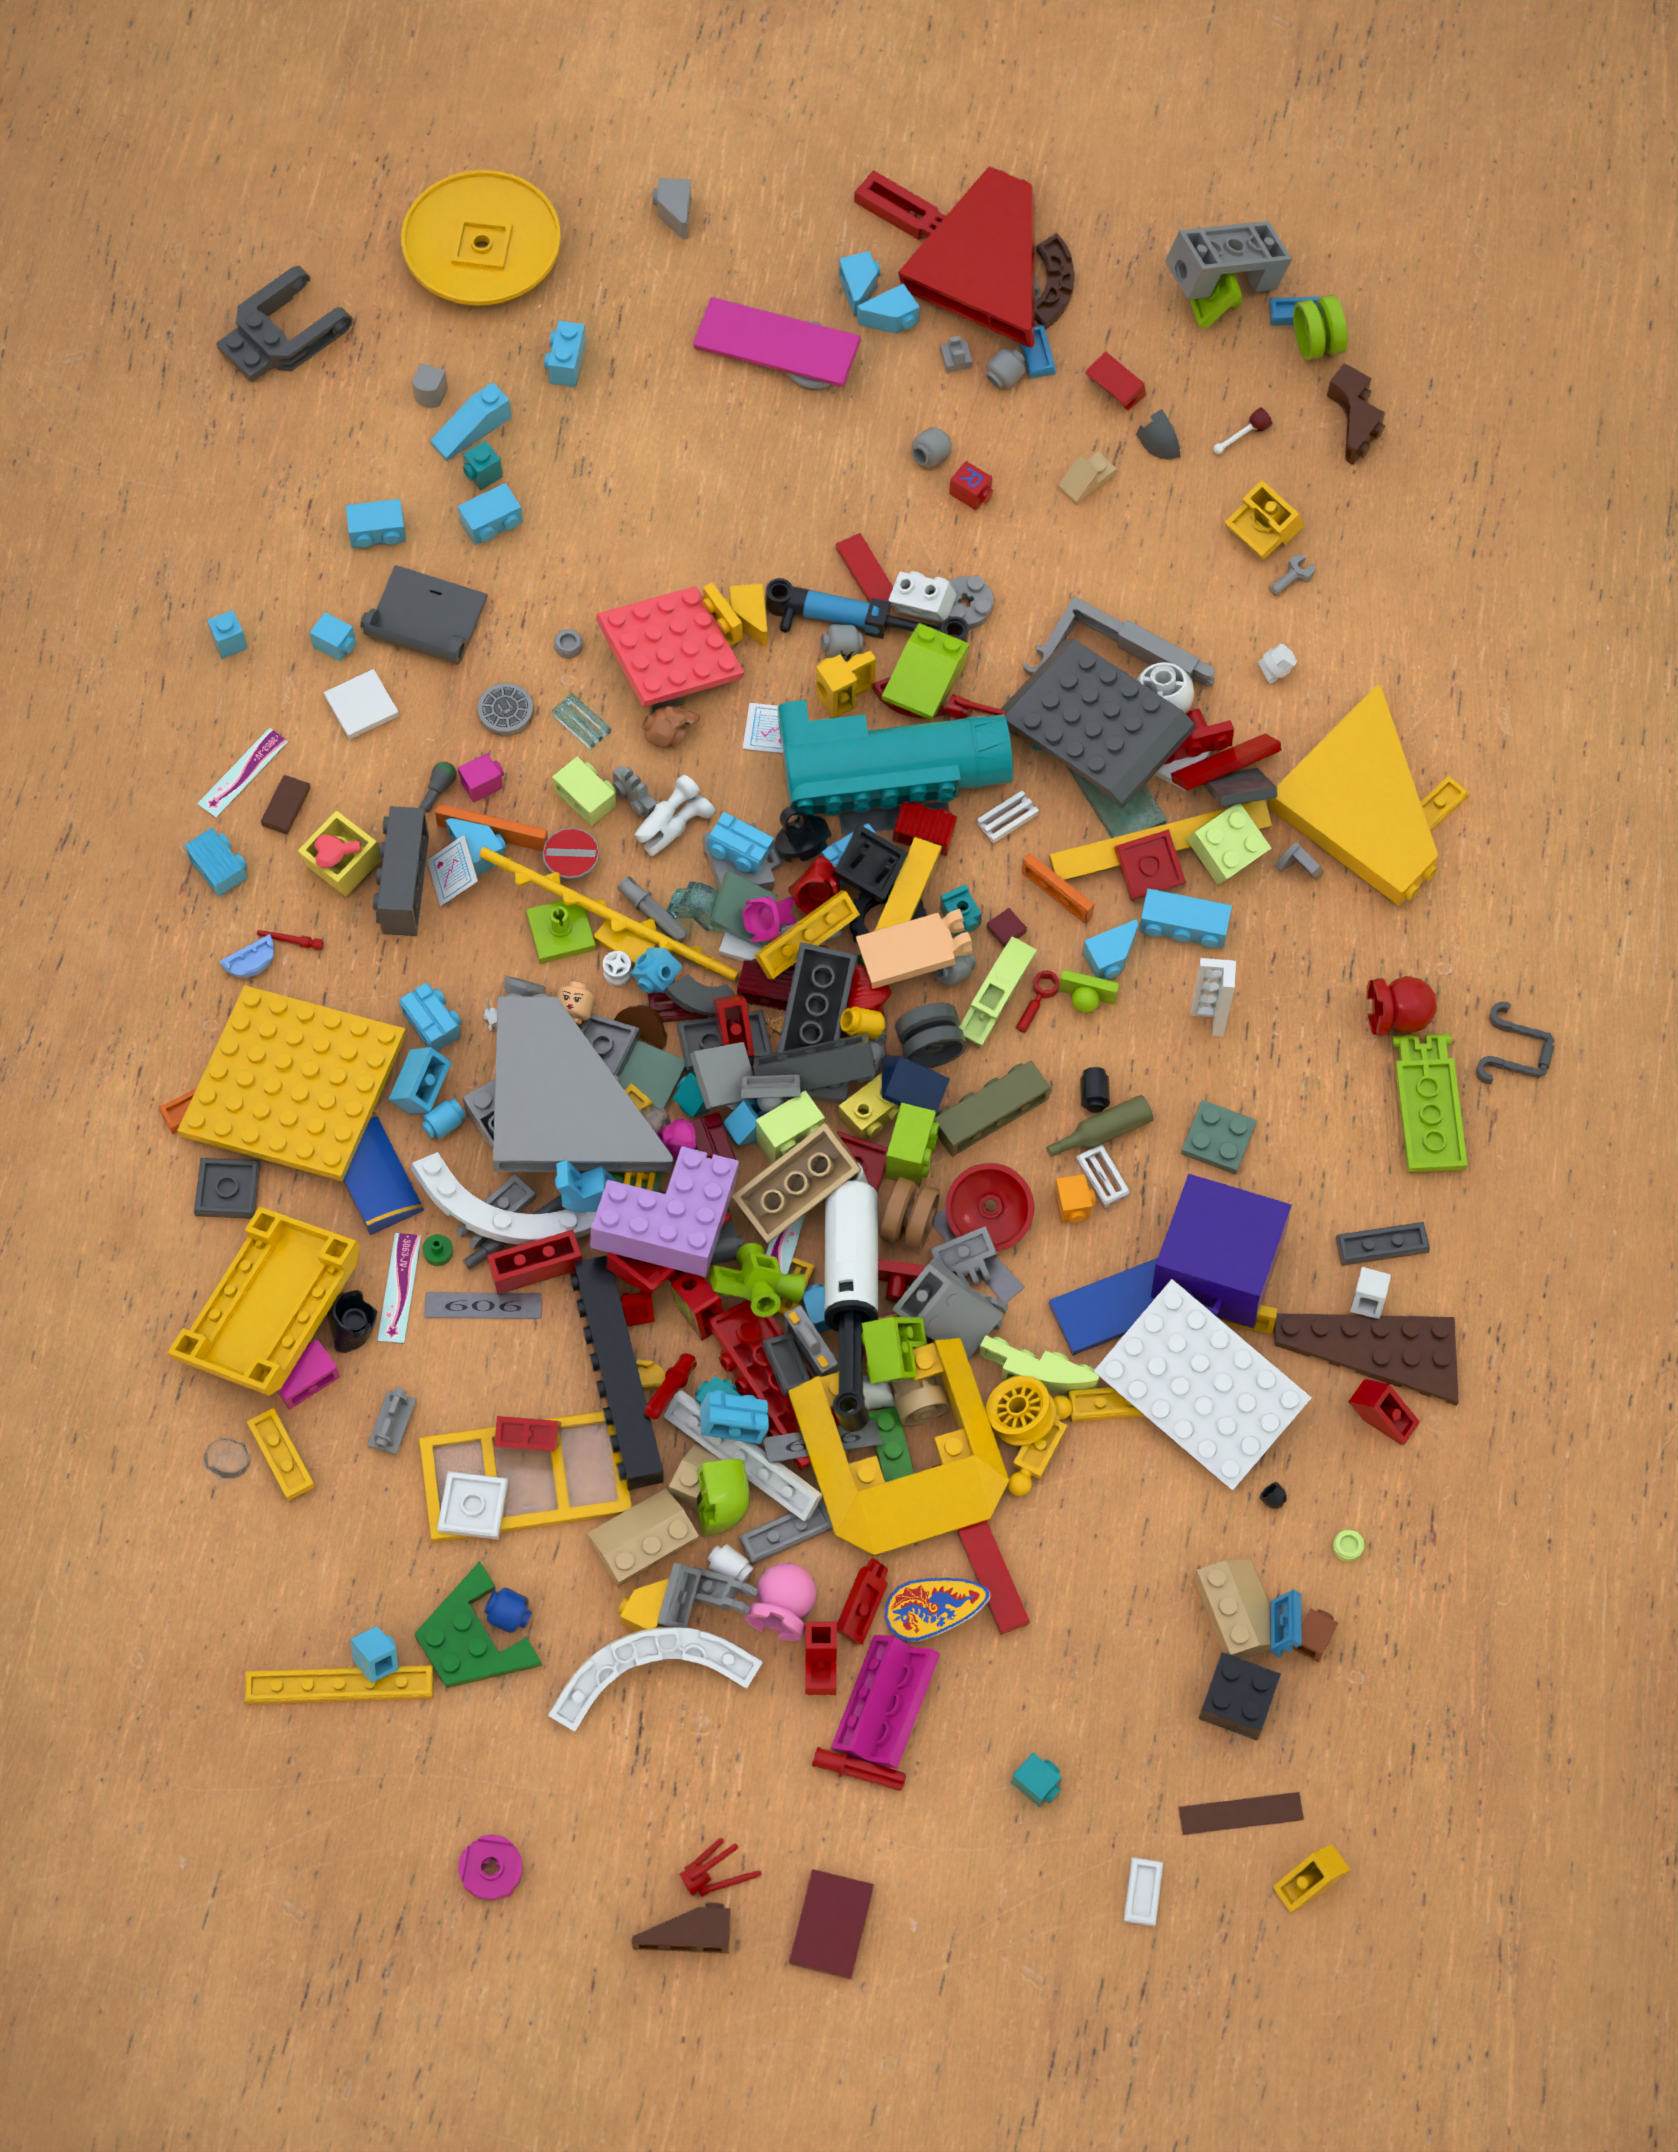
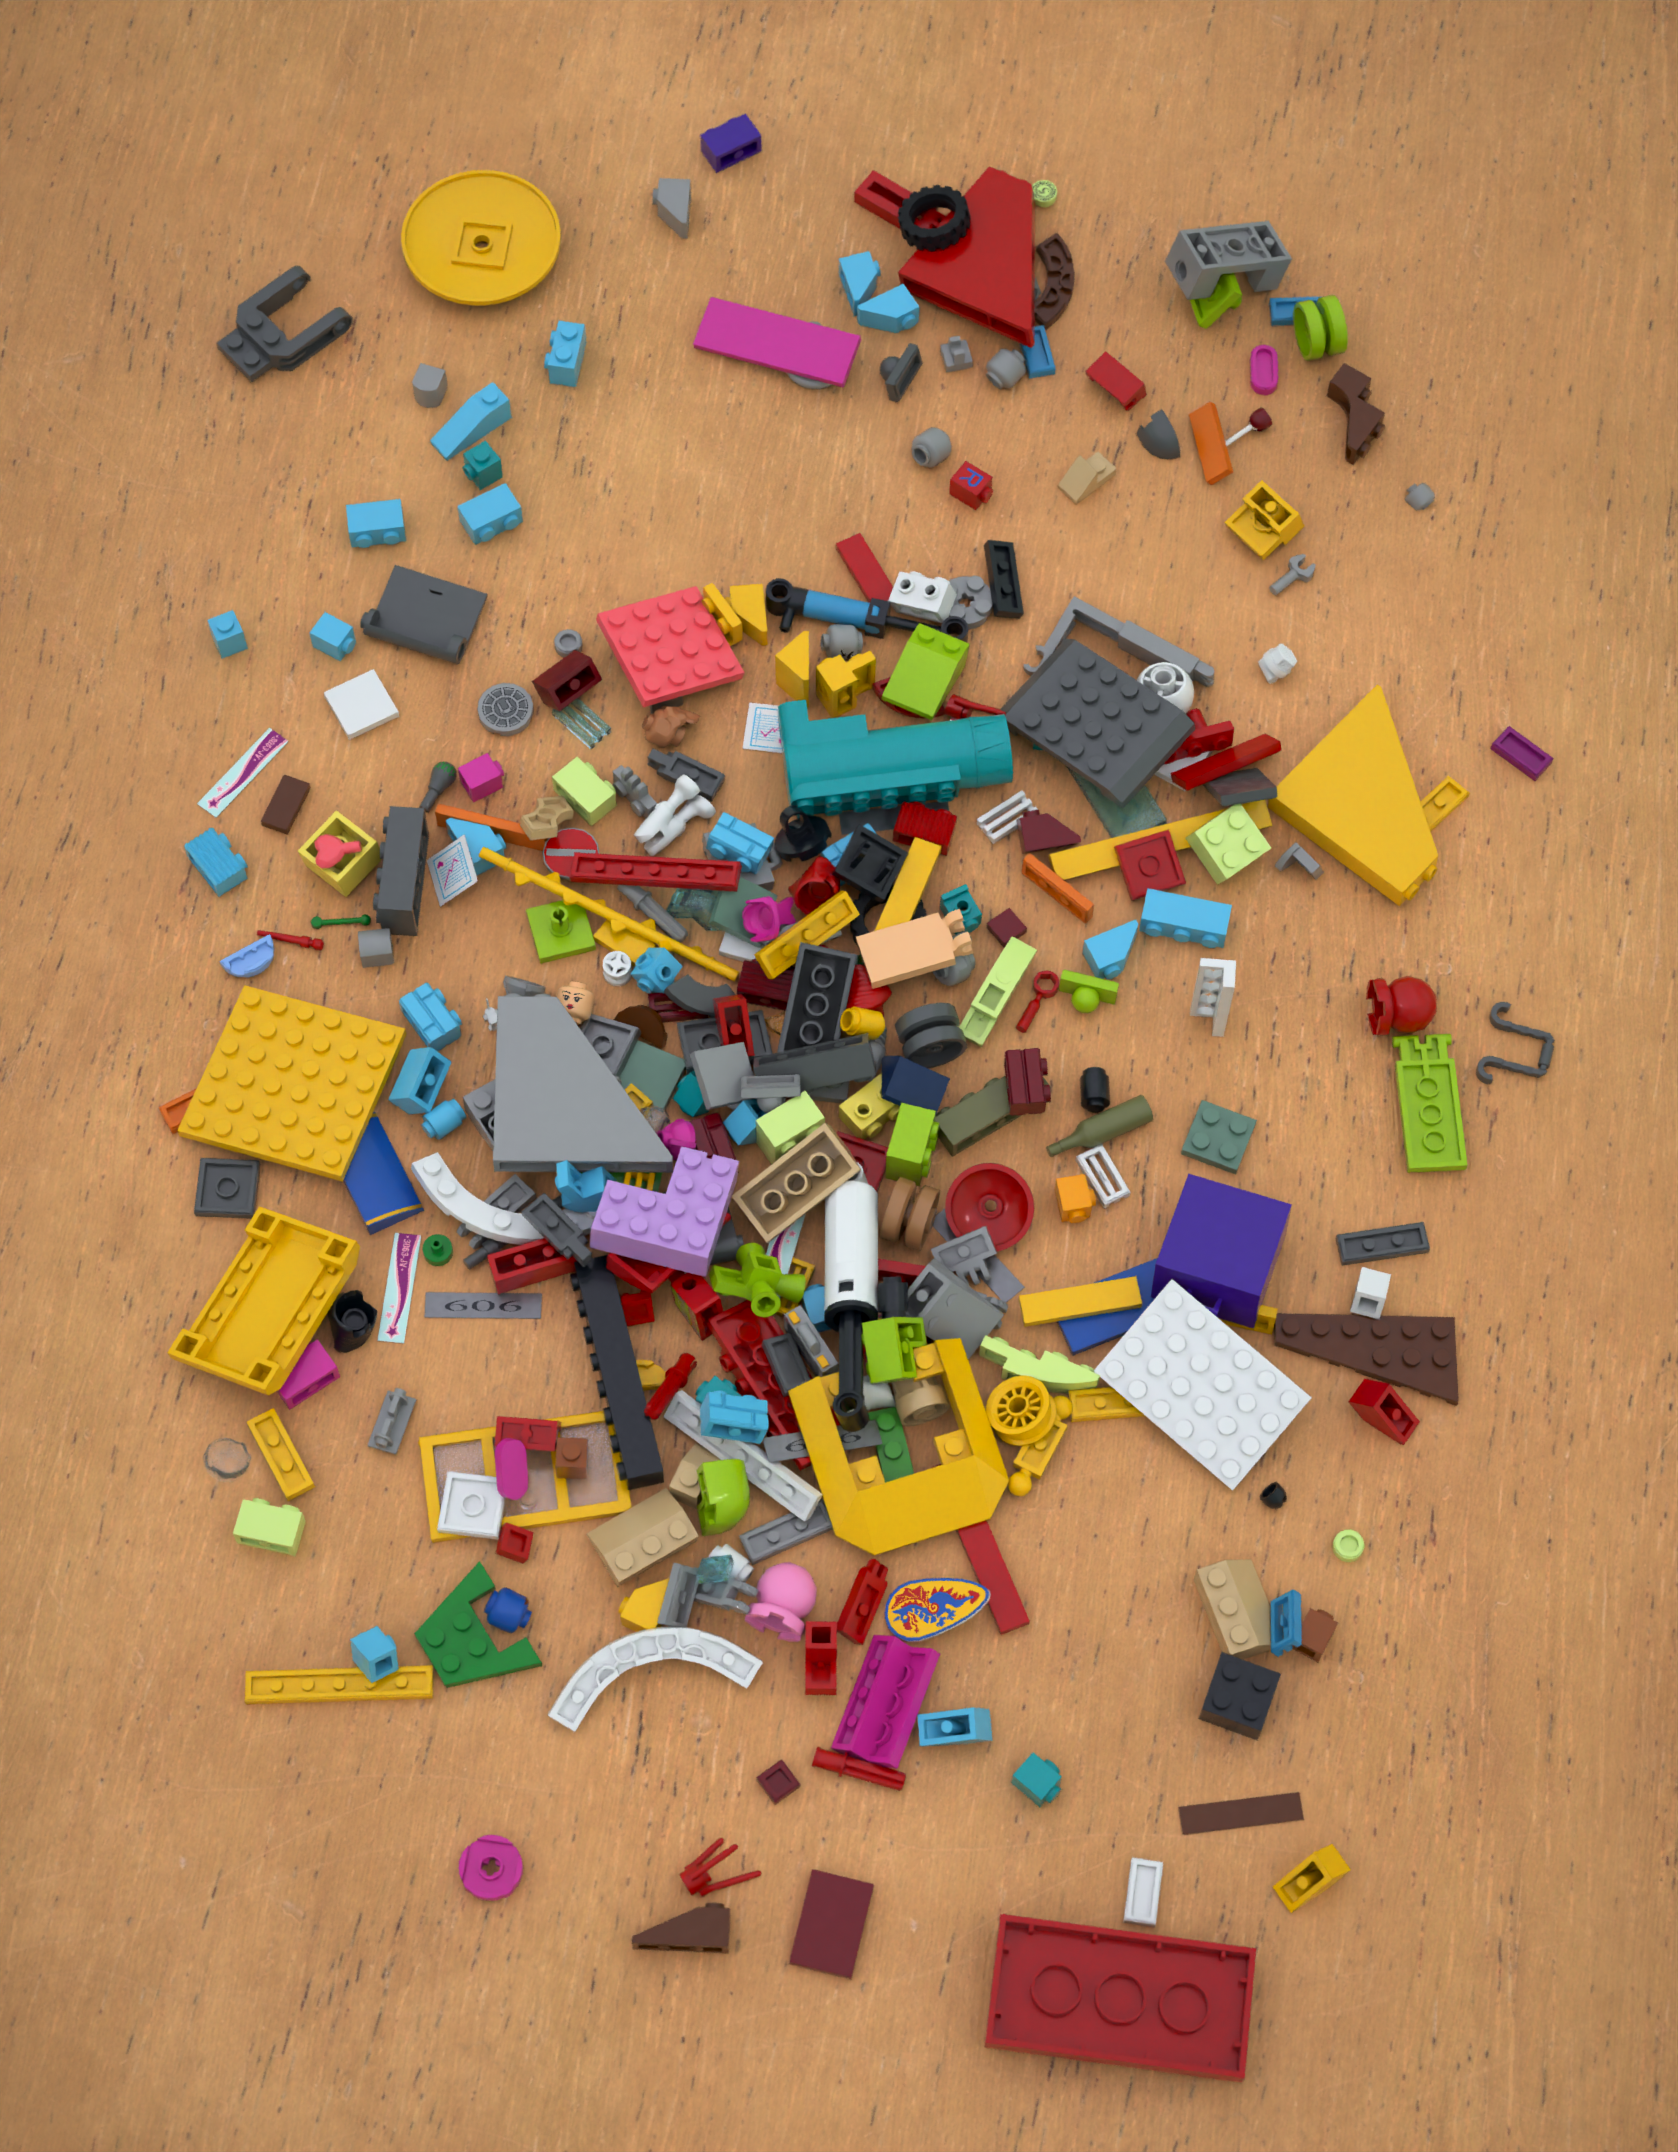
none -> yellowish green brick [233,1498,306,1556]
none -> green hinge [311,914,371,929]
none -> light grey piece [358,928,394,968]
none -> dark pink tile [495,1438,528,1500]
none -> red plate [496,1522,534,1564]
none -> tan tile [520,796,574,840]
none -> dark grey hinge [521,1193,593,1267]
none -> dark red brick [532,650,603,711]
none -> dark orange brick [555,1437,589,1479]
none -> red tile [569,852,742,892]
none -> dark grey hinge [647,749,725,802]
none -> clear light blue tile [696,1555,734,1584]
none -> dark purple brick [700,113,762,173]
none -> dark red tile [756,1759,800,1805]
none -> yellow slope [775,631,809,708]
none -> black brick [877,1277,909,1319]
none -> dark grey tile [880,343,923,403]
none -> black tyre [898,185,970,251]
none -> medium azure slope [917,1707,993,1747]
none -> black plate [984,540,1024,619]
none -> red plate [984,1914,1257,2083]
none -> dark red brick [1004,1048,1051,1116]
none -> dark red slope [1016,810,1081,854]
none -> yellow tile [1018,1276,1142,1327]
none -> yellowish green tile [1032,180,1057,207]
none -> orange tile [1189,402,1233,485]
none -> dark pink tile [1250,345,1278,395]
none -> light grey piece [1405,483,1435,511]
none -> magenta tile [1490,726,1554,781]

